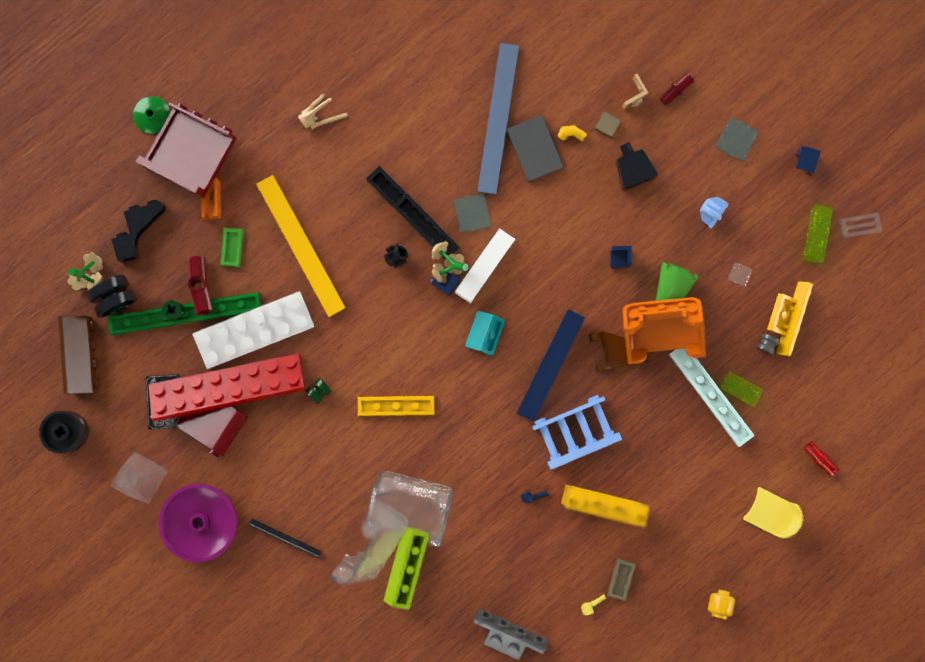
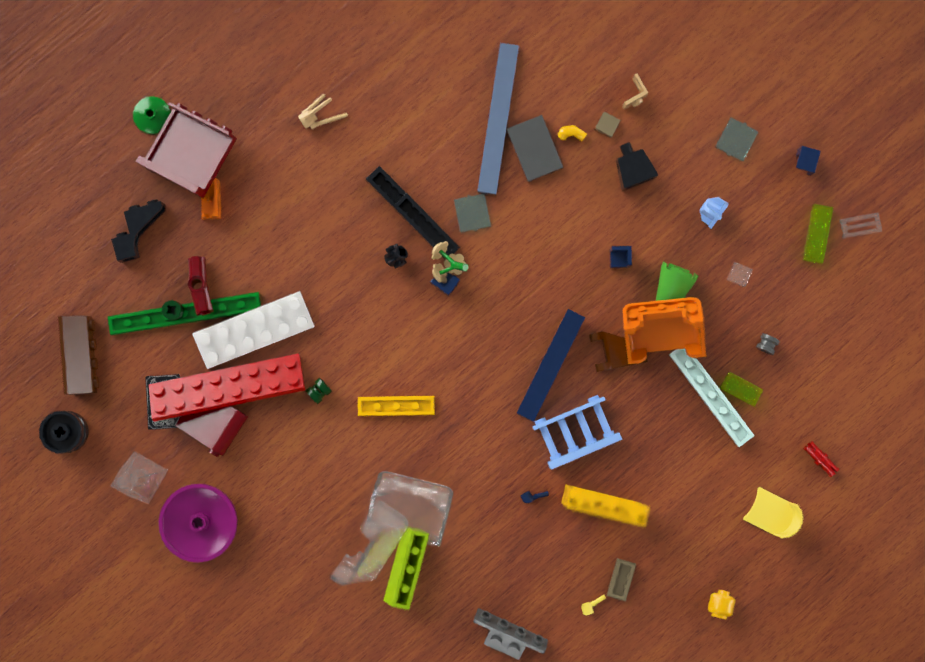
tan plant [68,252,103,291] -> none
black wheel [86,275,137,318] -> none
bright green tile [220,228,244,268] -> none
black bar [249,518,321,558] -> none
yellow tile [256,175,346,317] -> none
white slope [455,229,515,303] -> none
teal panel [465,311,505,356] -> none
dark red axle [660,73,694,105] -> none
yellow bracket [767,281,813,357] -> none

